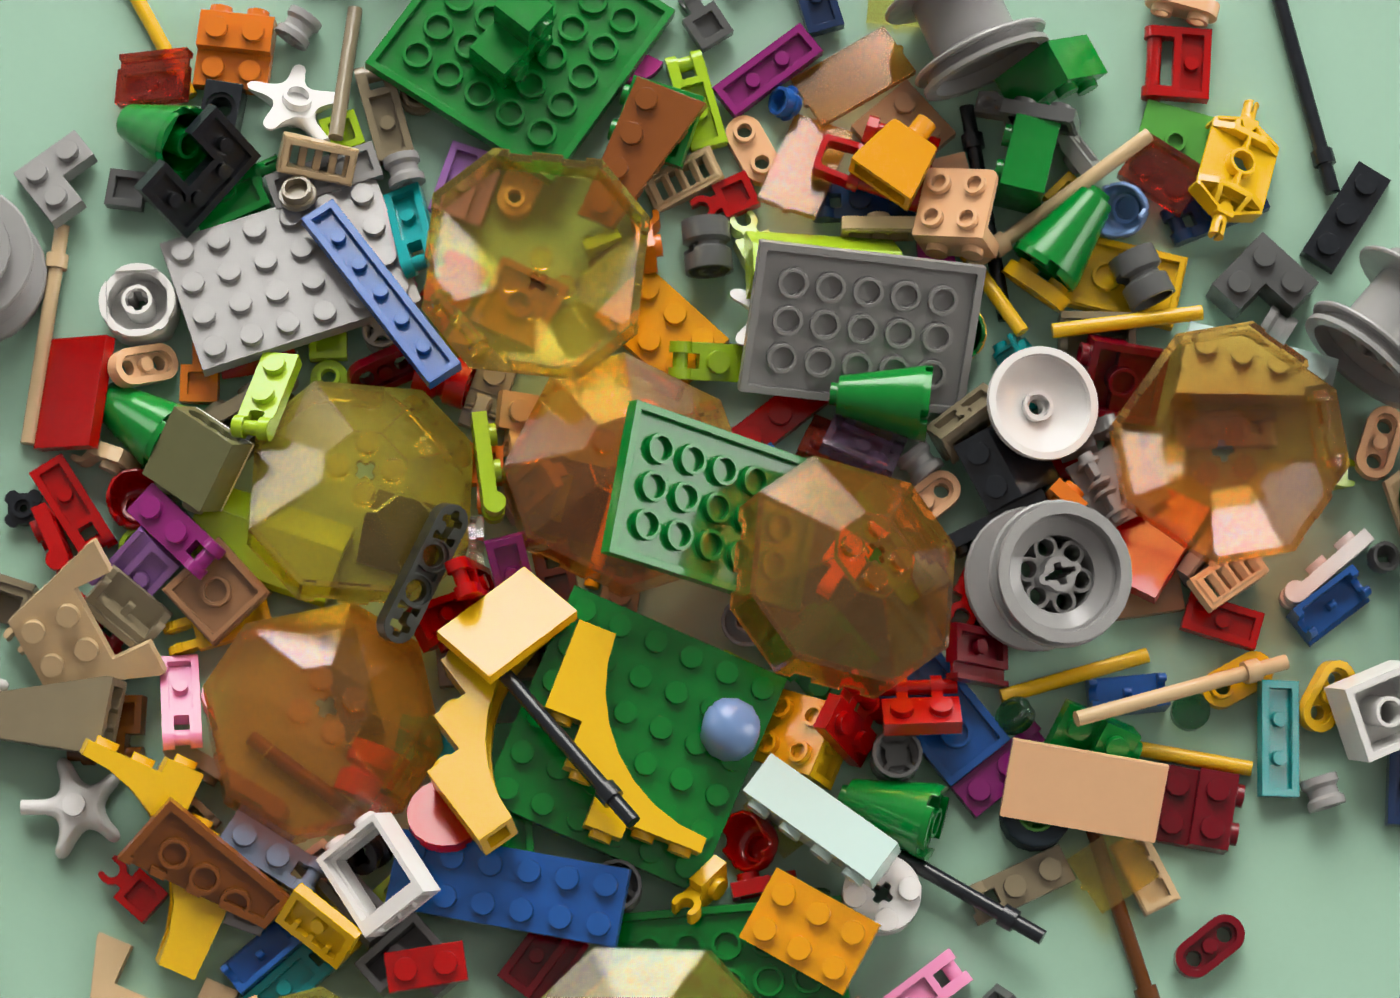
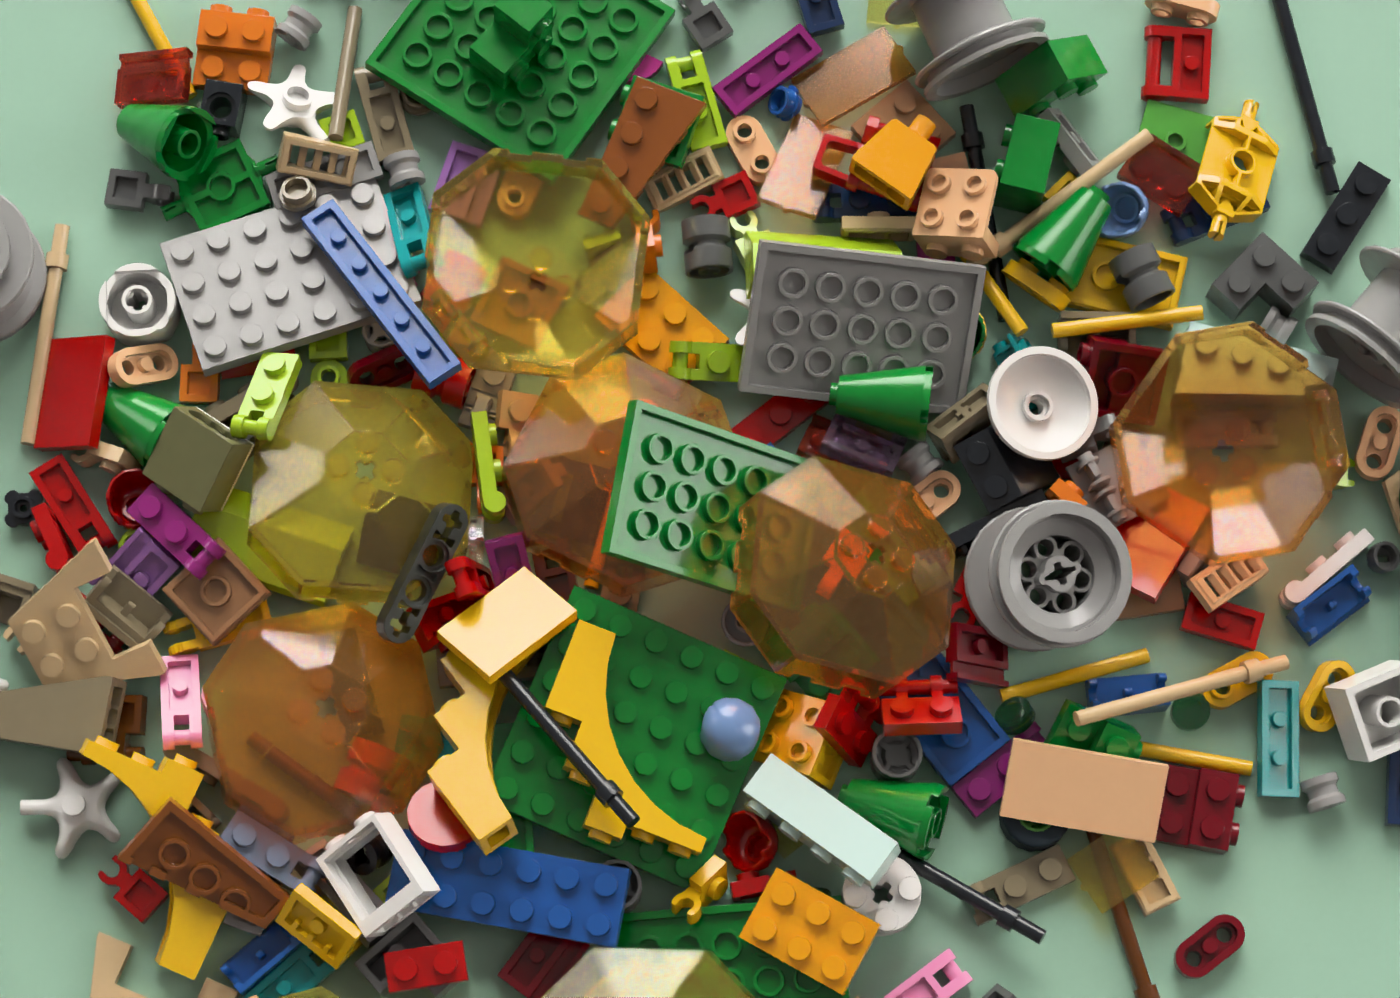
light grey plate [13,130,98,229] -> none
black plate [134,103,261,239] -> none
dark grey hinge [974,91,1081,137] -> none

